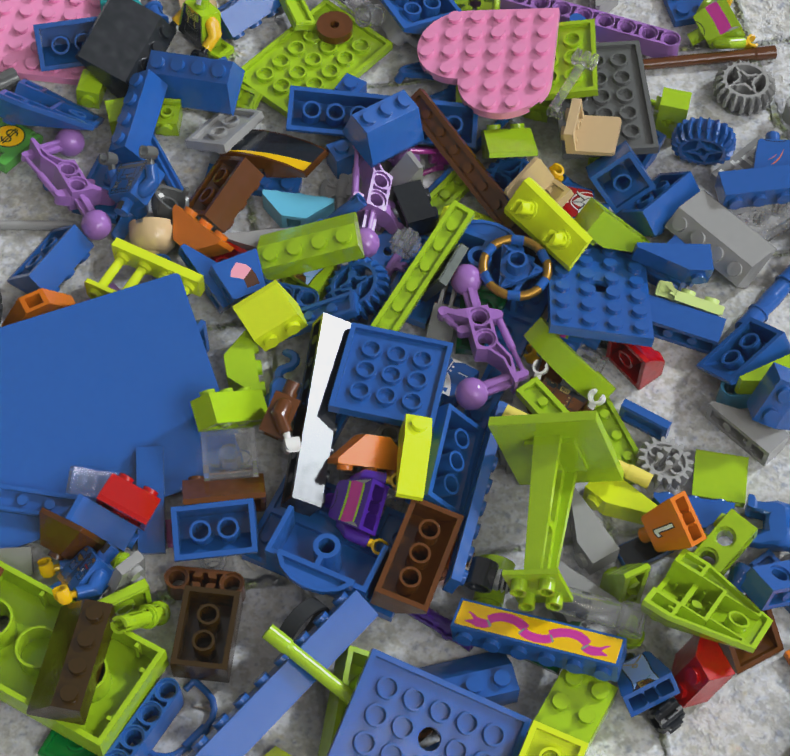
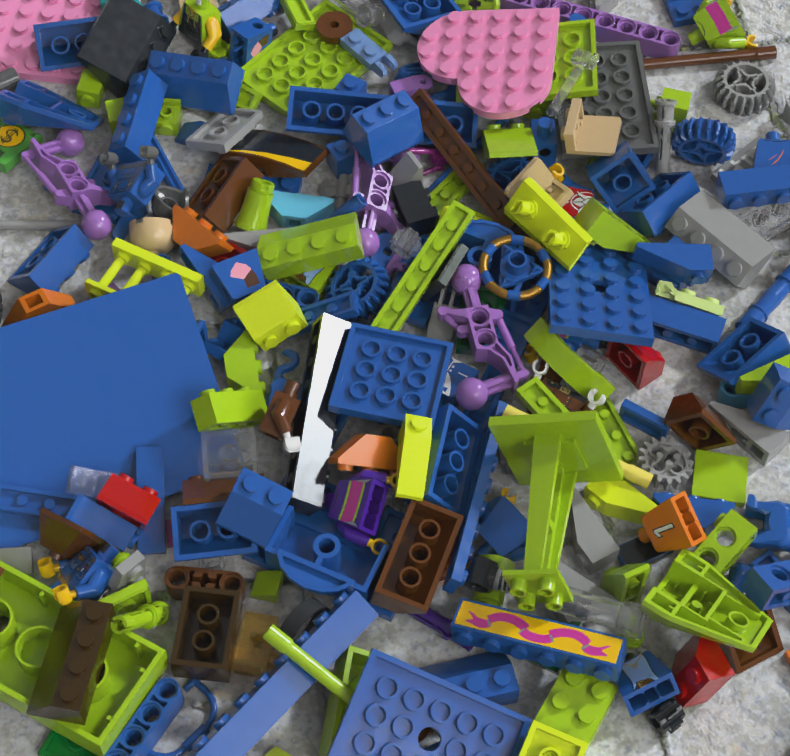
none -> blue slope [175,121,205,145]
none -> blue slope [204,317,247,361]
none -> blue slope [215,467,294,549]
none -> blue torso [229,18,278,67]
none -> clear yellow brick [232,611,280,677]
none -> lime plant [234,178,275,231]
none -> lime slope [250,570,284,603]
none -> medium blue hinge [340,28,398,78]
none -> medium lavender leg [389,74,433,97]
none -> blue torso [475,488,527,562]
none -> blue torso [529,117,557,172]
none -> light grey pin [654,99,677,173]
none -> reddish brown slope [663,392,737,451]

